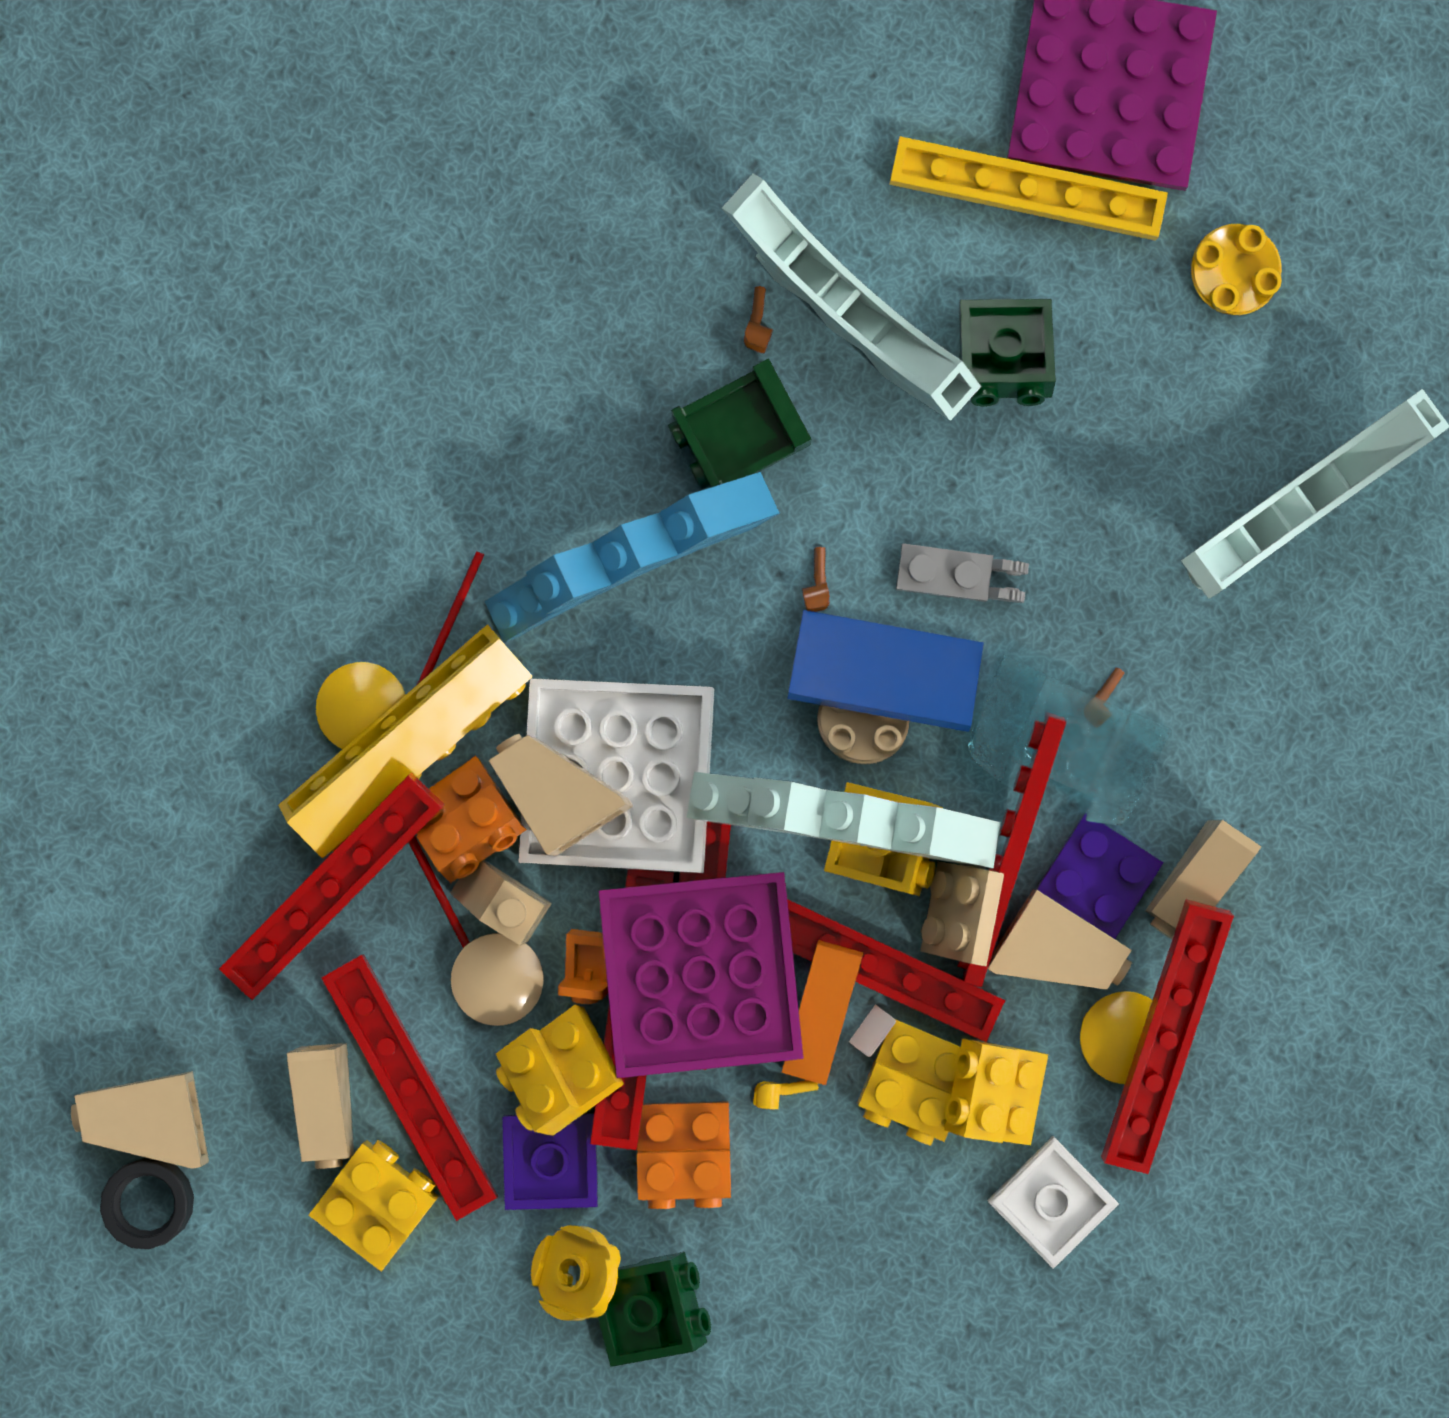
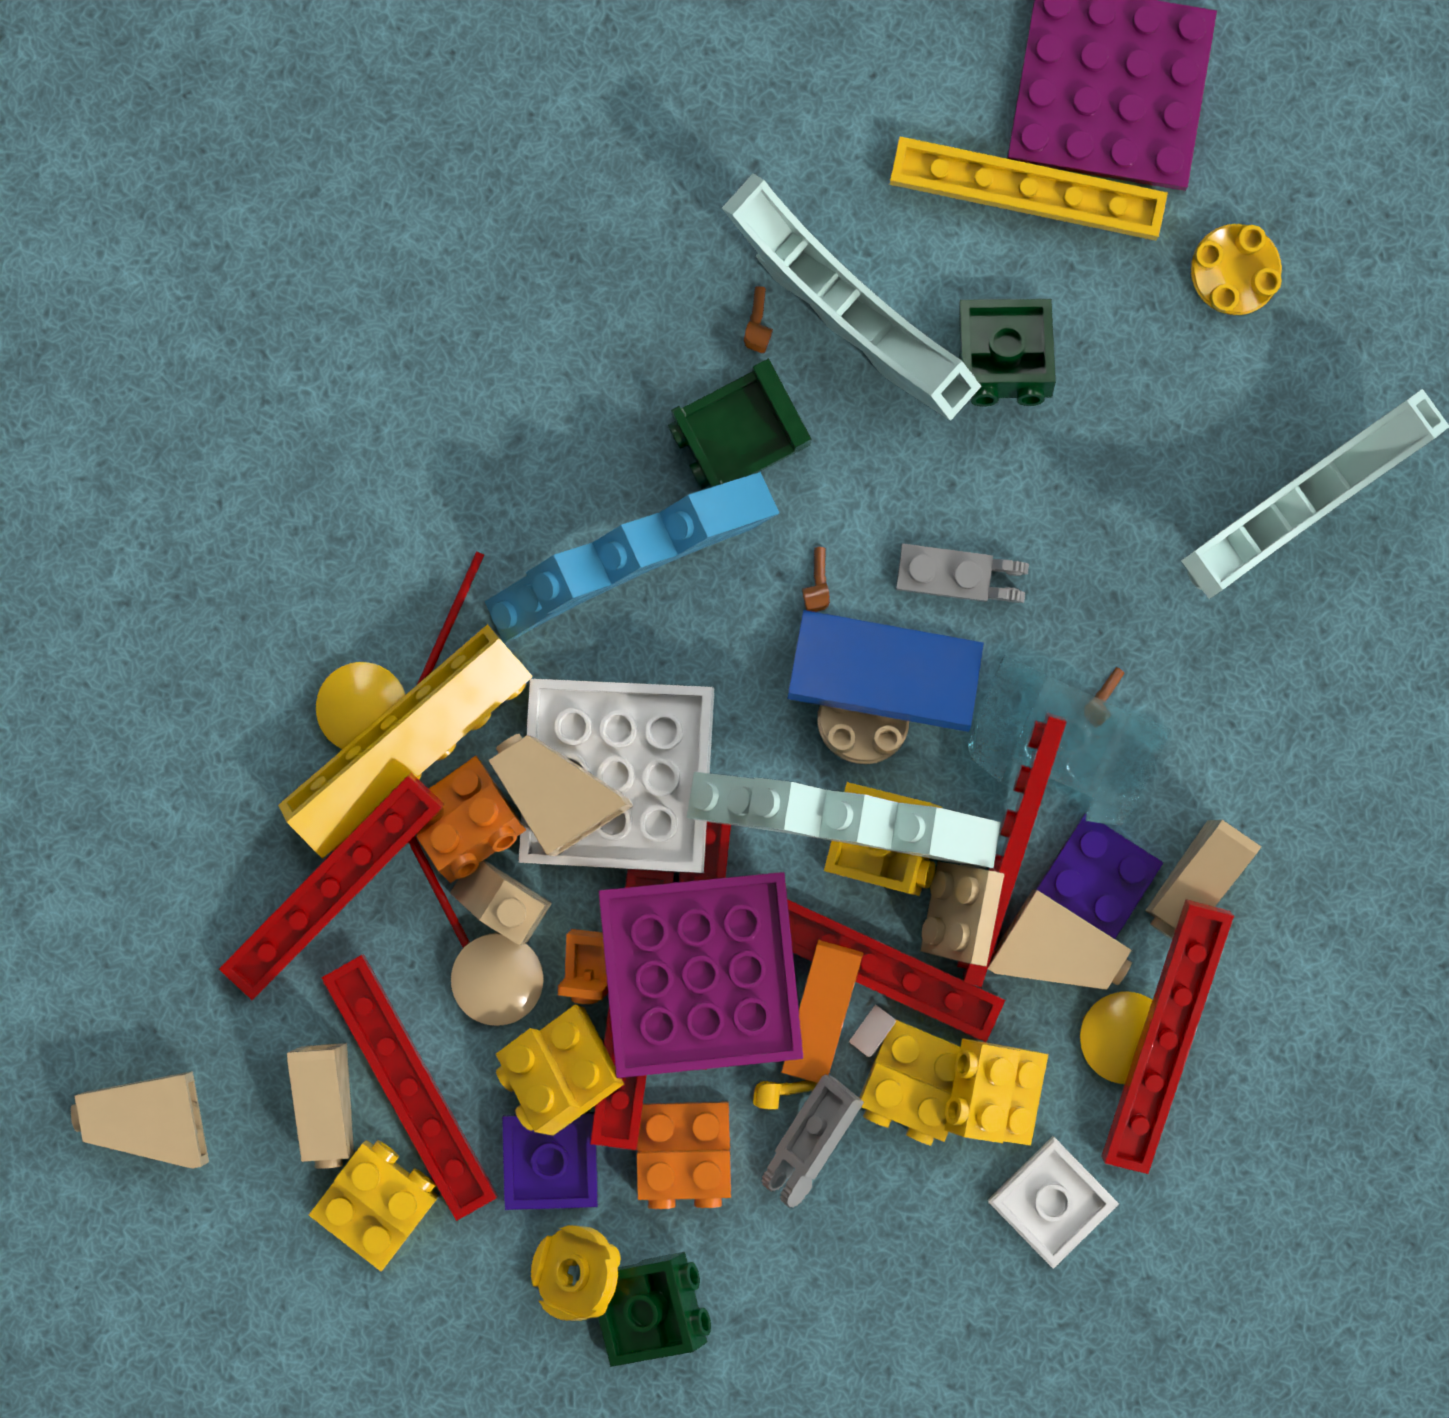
black tyre [100,1158,194,1249] -> none
none -> light grey hinge [761,1074,864,1208]

